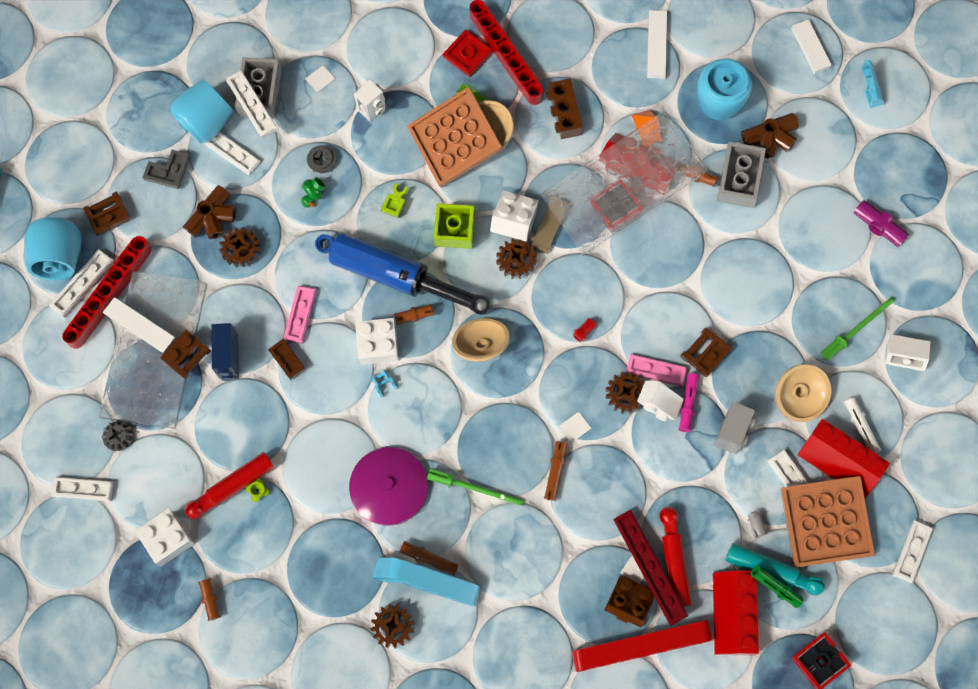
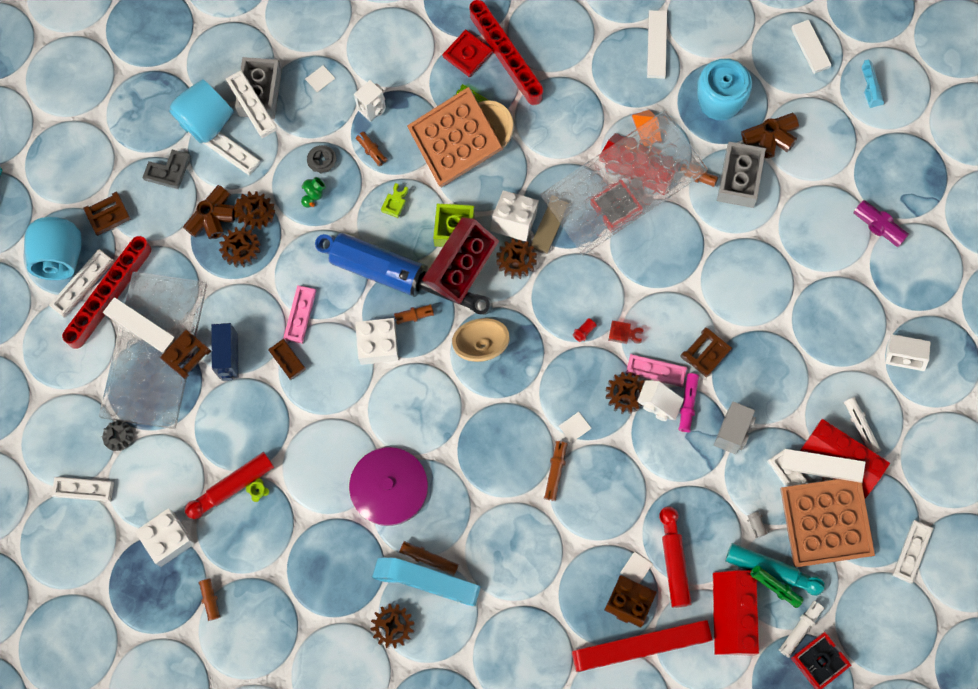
medium azure piece [371,369,397,397] -> none
bright green piece [427,468,524,506] -> none
reddish brown brick [546,78,583,139] -> none
dark red tile [613,510,688,626] -> none
tan dish [775,364,831,422] -> none
bright green piece [821,297,895,360] -> none
none -> reddish brown gear [234,191,275,230]
none -> dark orange pin [356,132,387,166]
none -> dark red slope [422,217,499,304]
none -> clear red plate [608,320,644,344]
none -> white pin [778,601,825,658]
none -> white tile [781,449,866,483]

